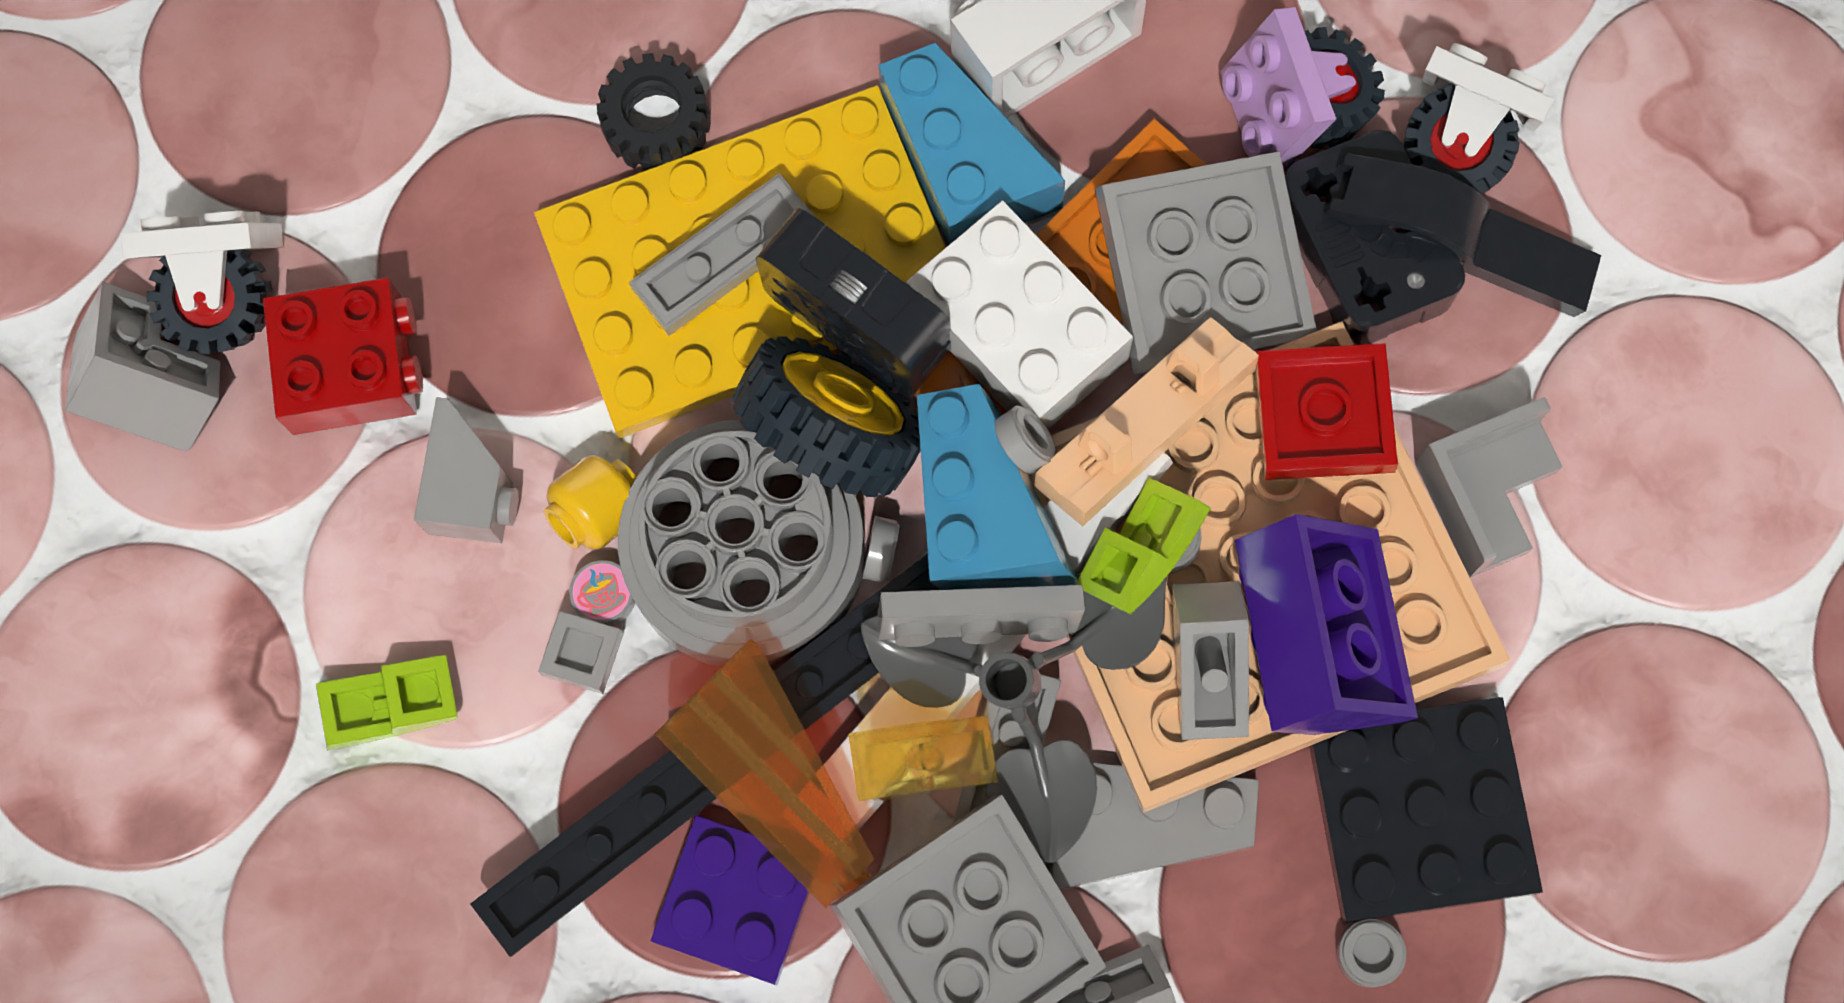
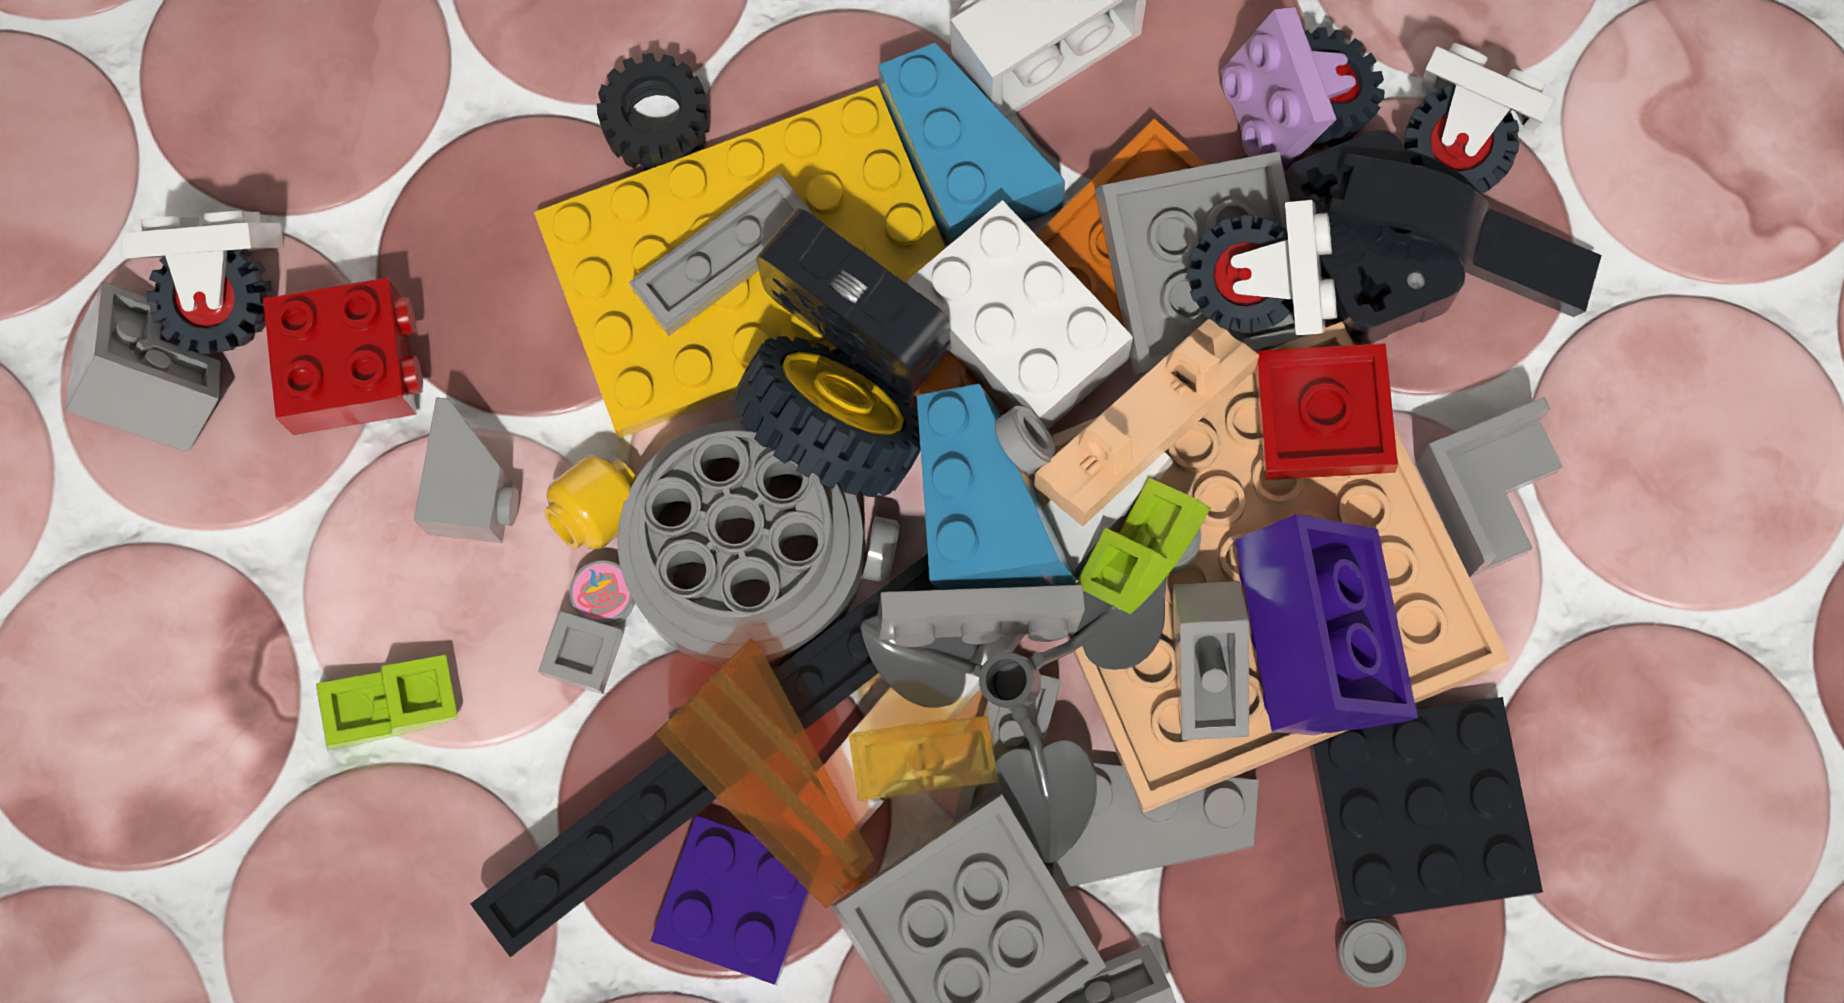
none -> plate [1187,200,1337,336]

